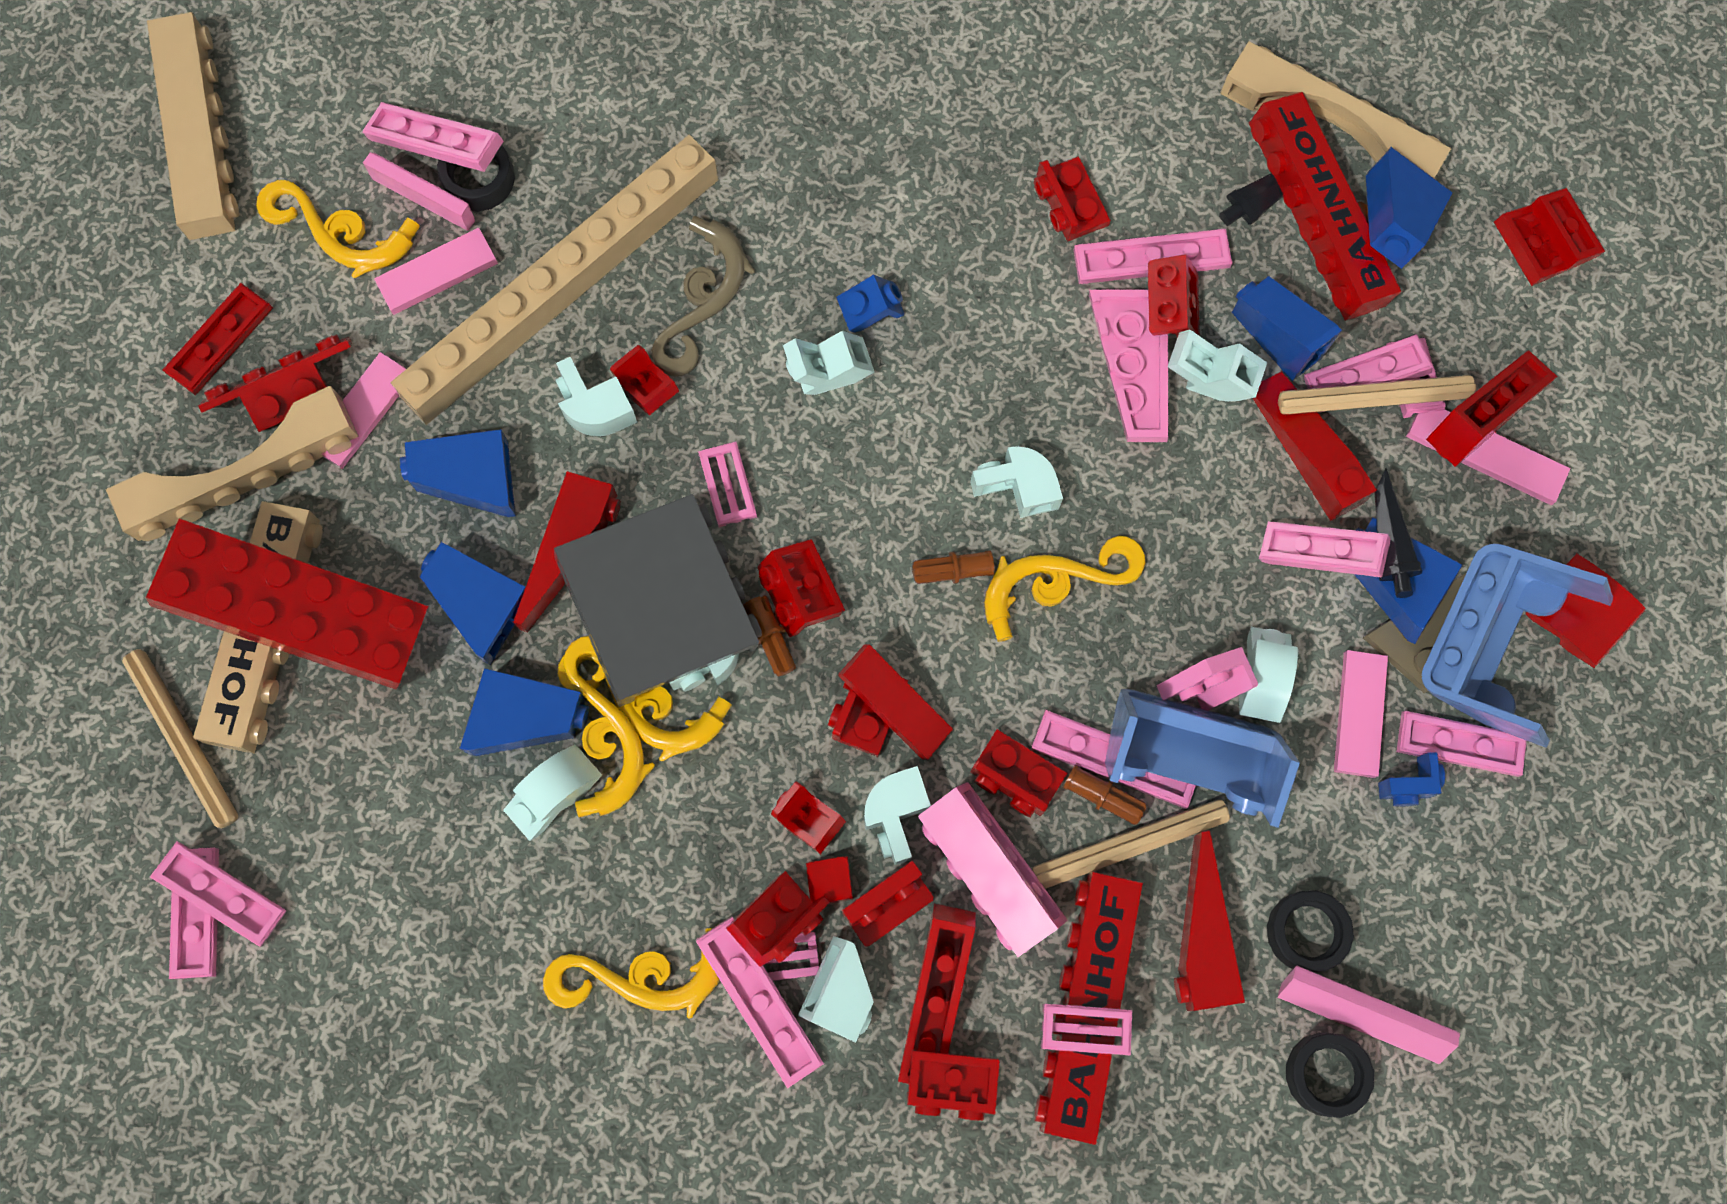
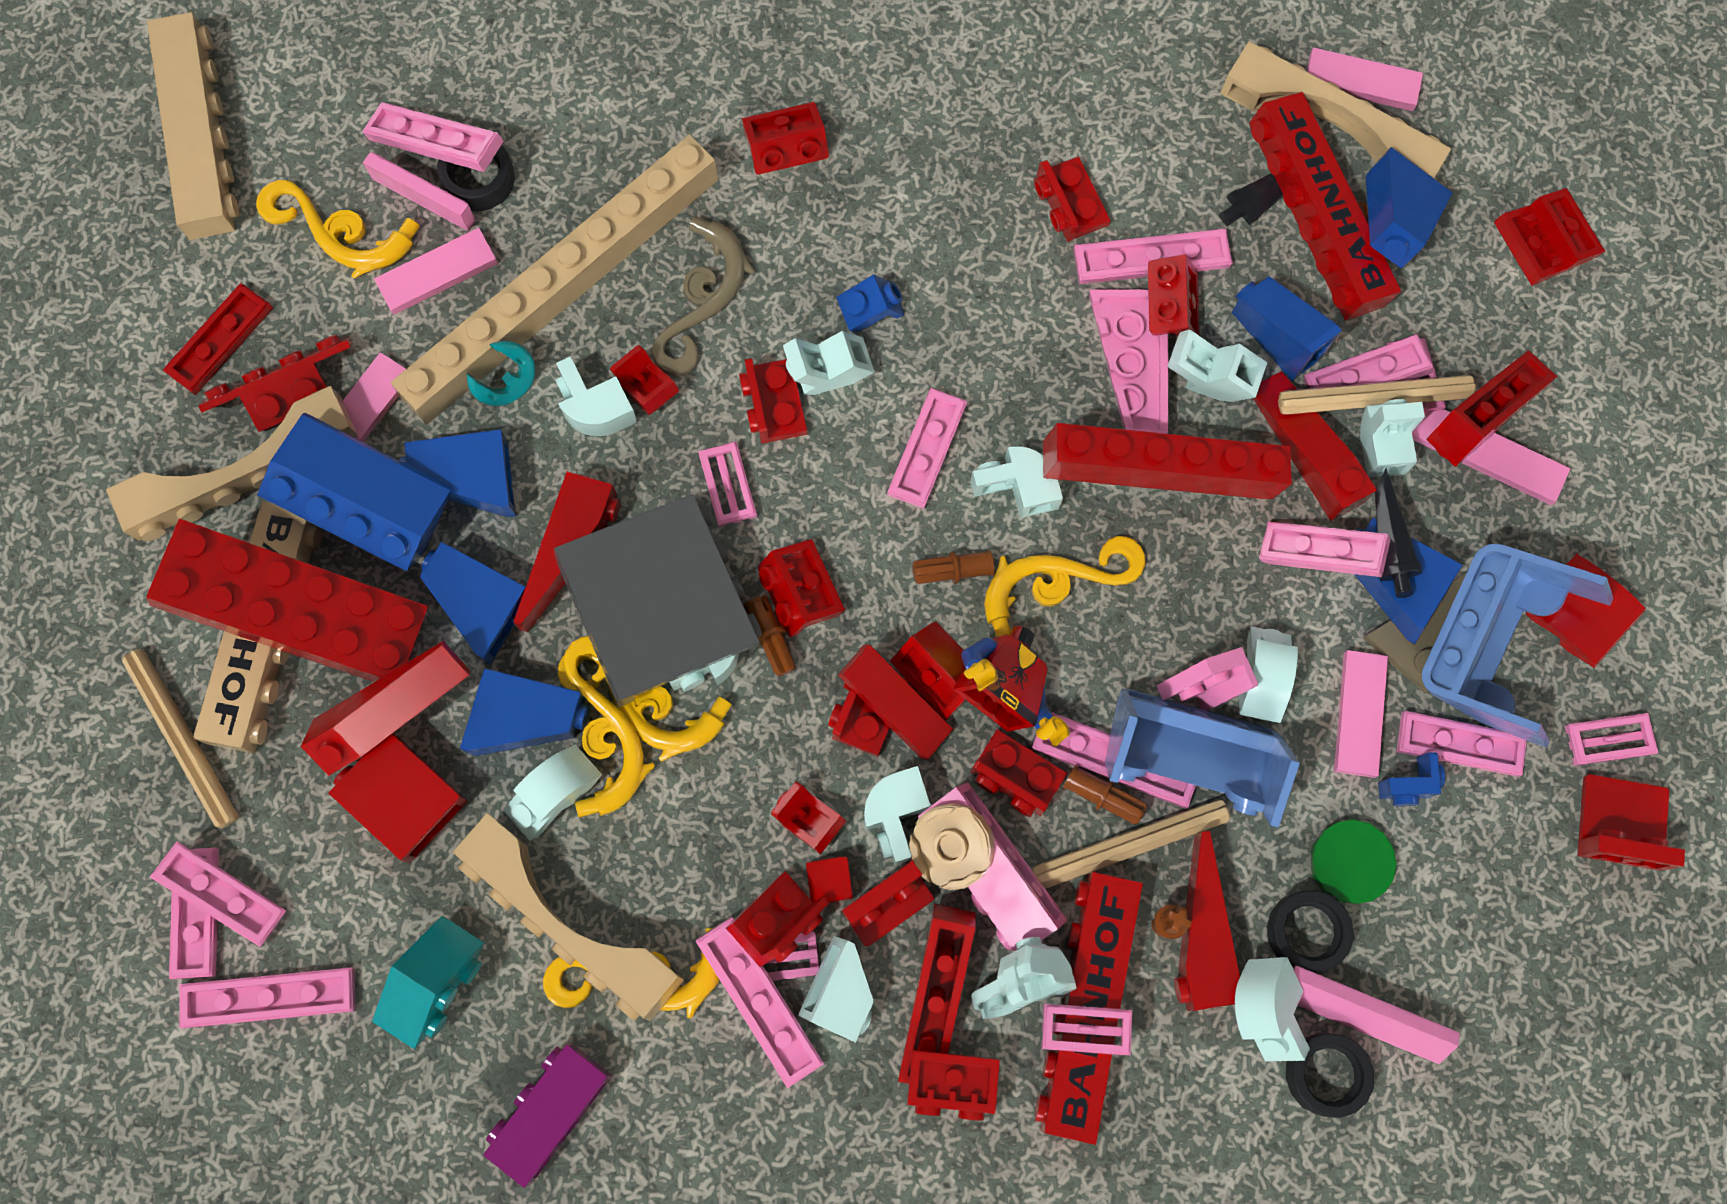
none -> bright pink tile [179,967,356,1028]
none -> blue slope [257,412,453,571]
none -> slope [300,641,470,776]
none -> red brick [328,733,468,864]
none -> teal brick [372,916,484,1050]
none -> tan arch [452,813,684,1021]
none -> teal head [466,341,536,406]
none -> magenta brick [483,1044,613,1188]
none -> red bracket [739,358,807,444]
none -> red bracket [741,101,829,175]
none -> bright pink tile [887,388,967,509]
none -> red panel [890,622,966,720]
none -> tan tile [909,803,995,890]
none -> torso [953,626,1070,747]
none -> light aqua piece [971,937,1077,1019]
none -> red brick [1043,423,1292,499]
none -> dark orange axle [1151,904,1192,939]
none -> light aqua brick [1235,957,1310,1061]
none -> bright pink tile [1306,48,1423,111]
none -> green tile [1311,819,1397,904]
none -> light aqua brick [1360,399,1425,478]
none -> bright pink tile [1564,713,1658,766]
none -> red bracket [1577,774,1685,871]

